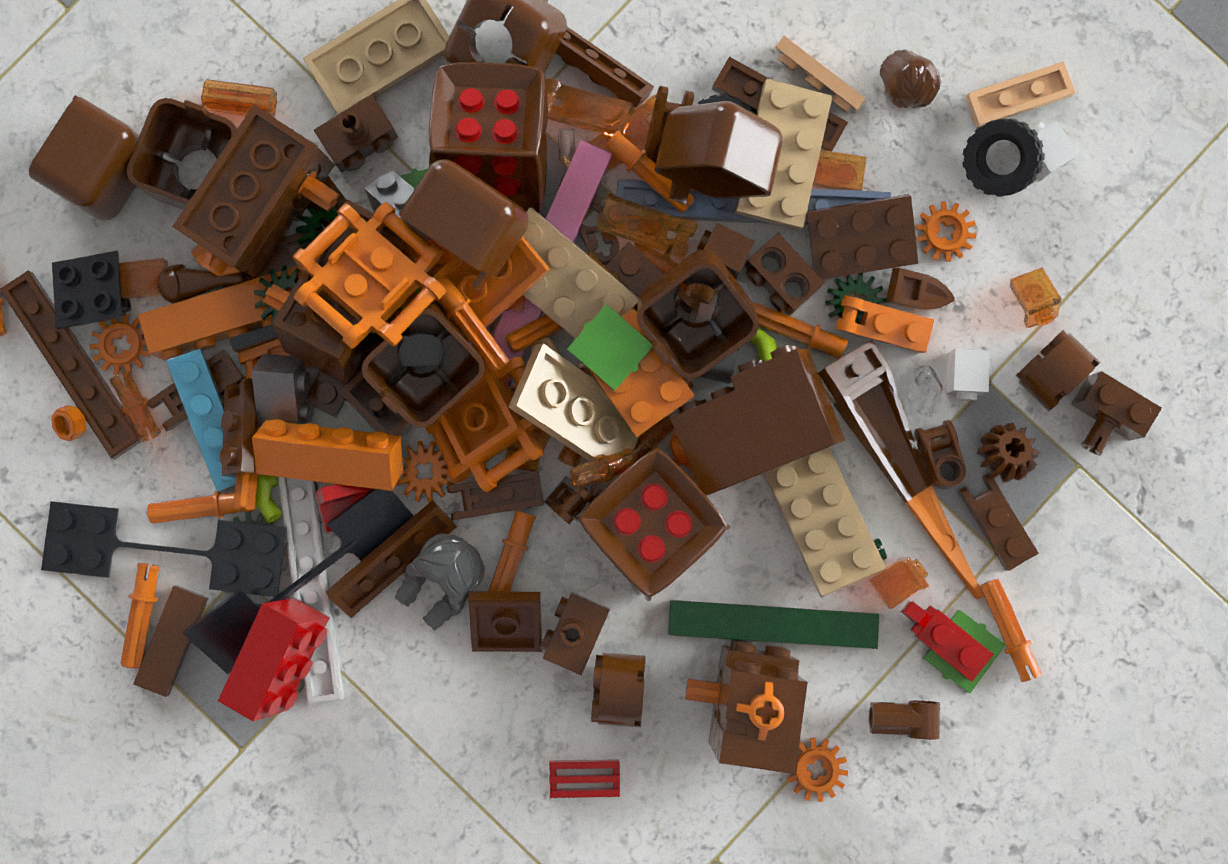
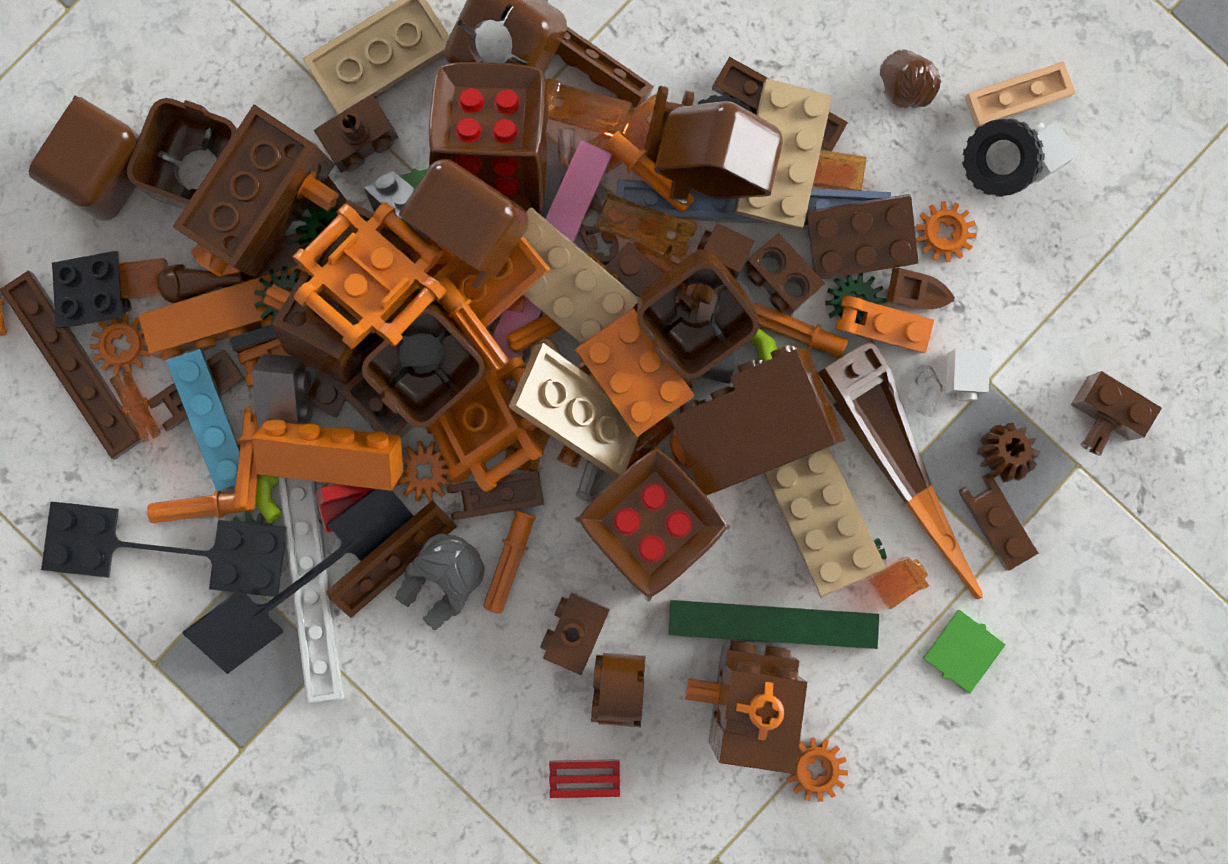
orange tile [51,405,87,441] -> none
orange axle [120,563,161,669] -> none
reddish brown tile [133,585,209,697] -> none
clear orange axle [201,79,277,117] -> none
red brick [218,598,330,722] -> none
reddish brown hinge [220,378,256,477] -> none
reddish brown tile [468,591,542,652] -> none
reddish brown hinge [544,476,593,525] -> none
bright green piece [567,304,653,391] -> none
clear orange axle [570,448,637,487] -> none
light nougat plate [776,36,865,112] -> none
reddish brown piece [868,700,940,740] -> none
red hinge [900,601,994,682] -> none
reddish brown piece [914,420,967,489] -> none
orange axle [981,579,1042,682] -> none
clear orange bracket [1010,267,1062,328] -> none
reddish brown brick [1015,330,1101,412] -> none

